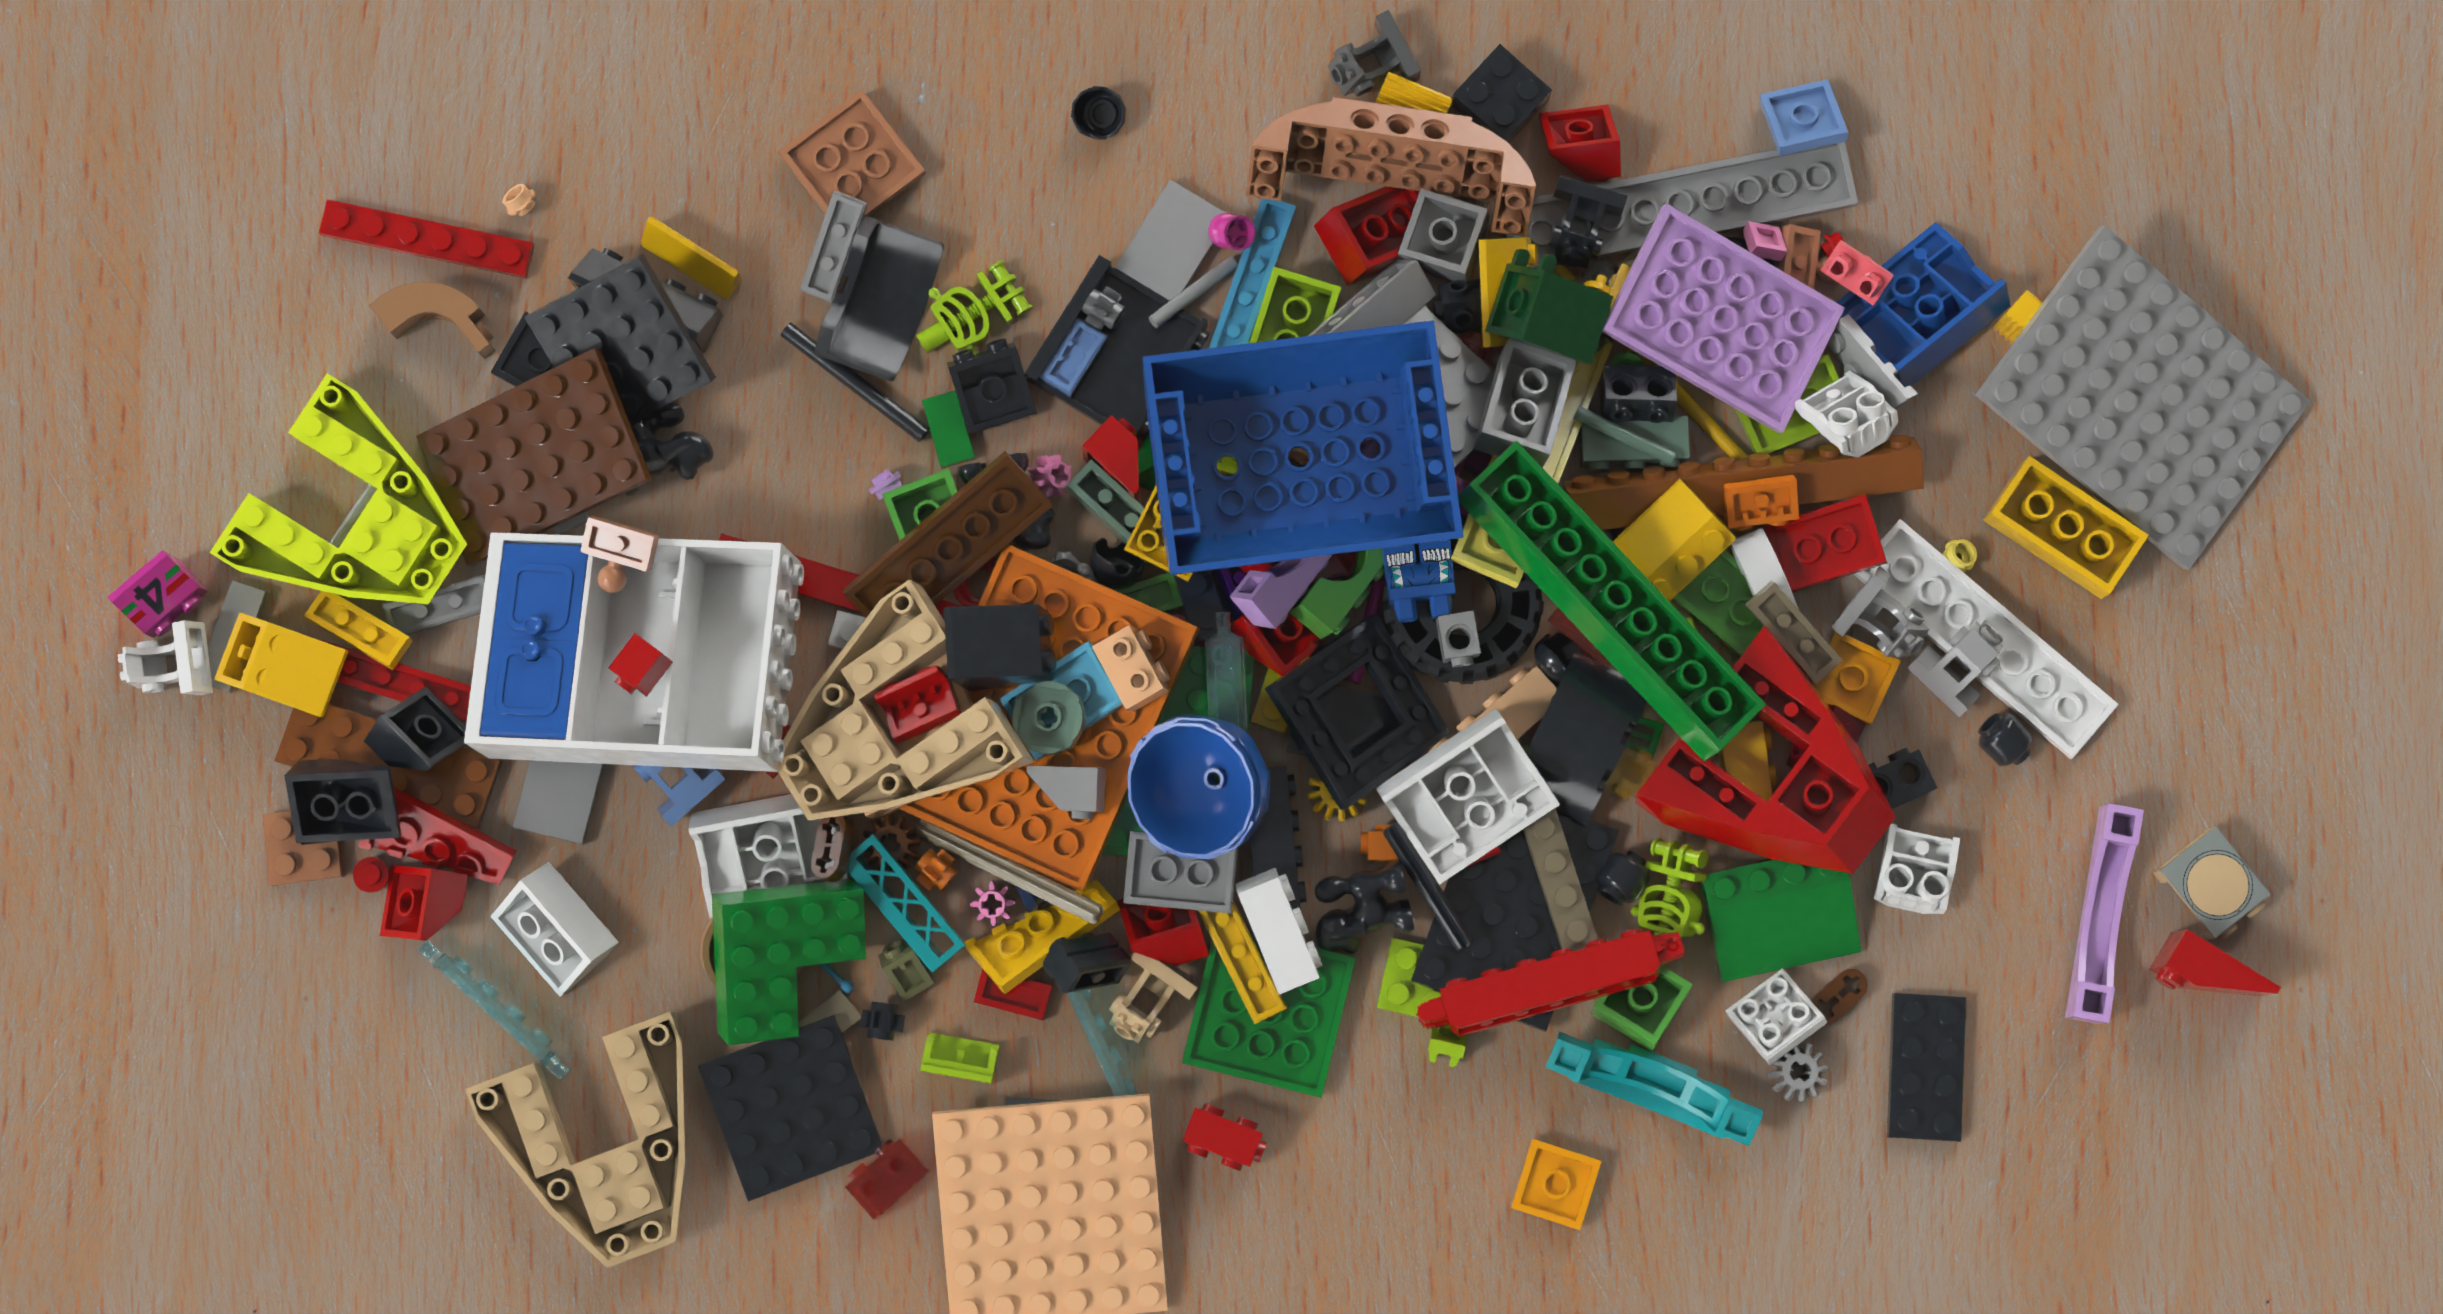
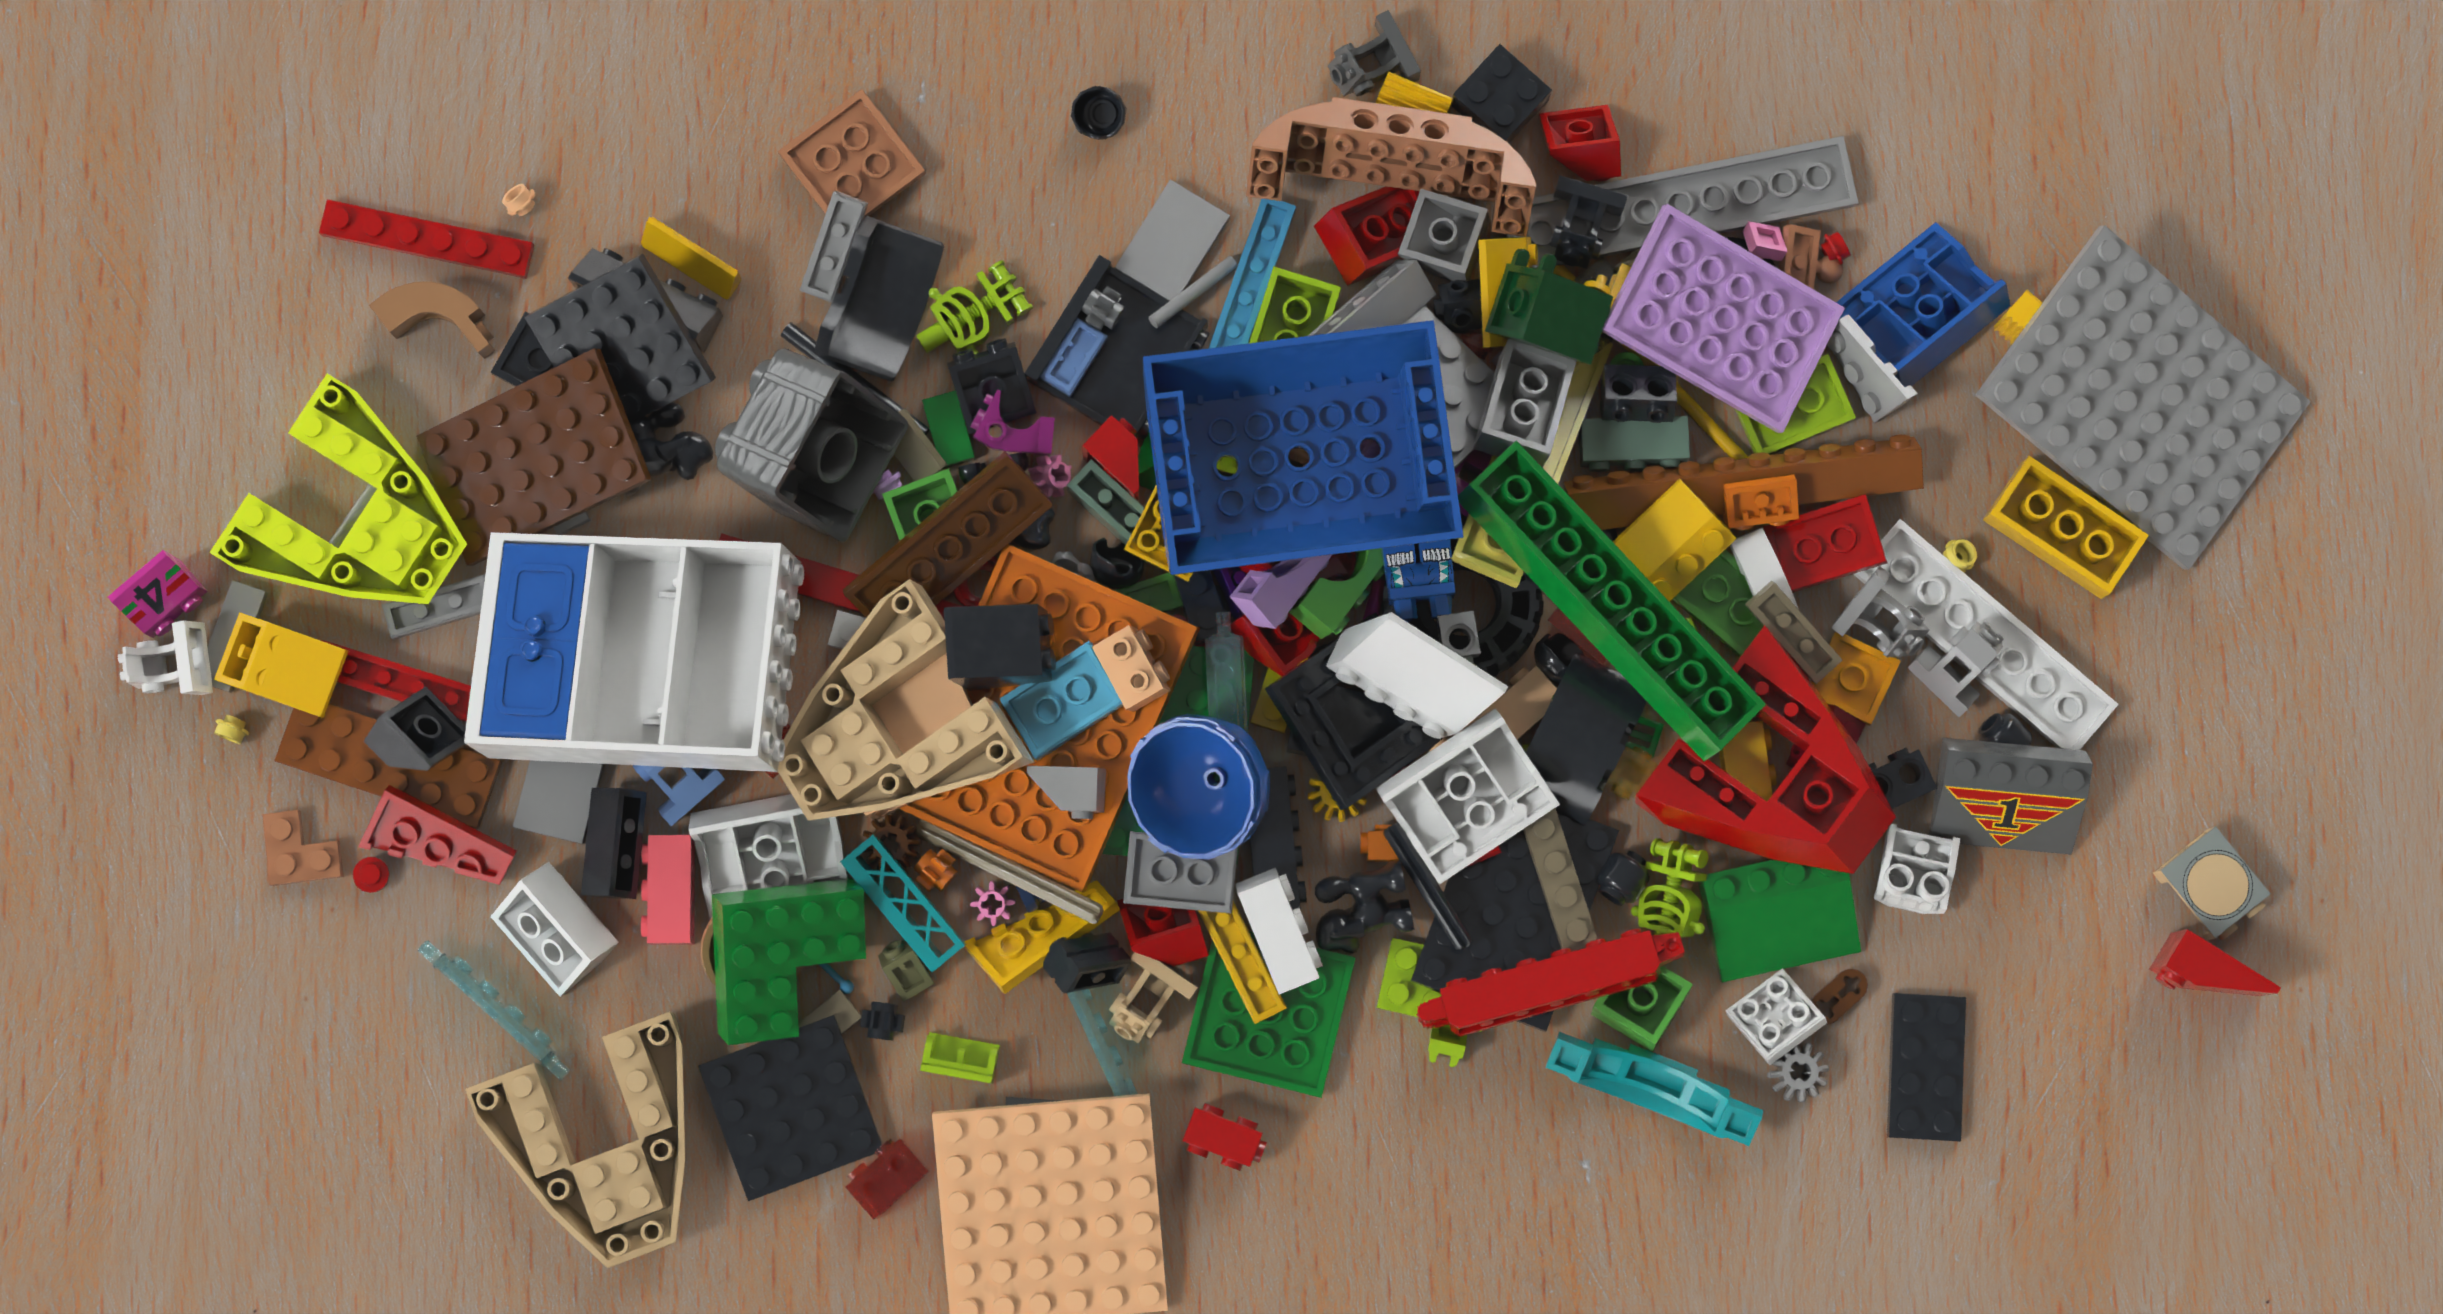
black slope [284,759,402,843] -> none
yellow plate [304,591,413,670] -> none
red slope [380,865,467,941] -> none
plate [580,516,660,593] -> none
red brick [608,633,673,697] -> none
reddish brown beam [811,816,854,882] -> none
red bracket [874,665,962,744] -> none
red tile [973,969,1053,1021] -> none
sand green plate [1012,681,1086,754] -> none
dark pink wheel [1208,213,1255,251] -> none
light orange plate [1510,1139,1602,1230] -> none
sand green bar [1573,406,1676,465] -> none
medium blue plate [1760,79,1848,156] -> none
white slope [1795,370,1898,457] -> none
coral hips [1821,240,1894,306] -> none
lavender arch [2065,803,2144,1024] -> none
none -> light yellow plate [214,715,249,744]
none -> black brick [581,788,647,899]
none -> coral brick [641,835,695,945]
none -> dark grey brick [715,348,908,542]
none -> dark tan tile [894,408,947,481]
none -> magenta tile [970,390,1055,456]
none -> white slope [1326,612,1508,739]
none -> dark grey slope [1929,738,2093,855]

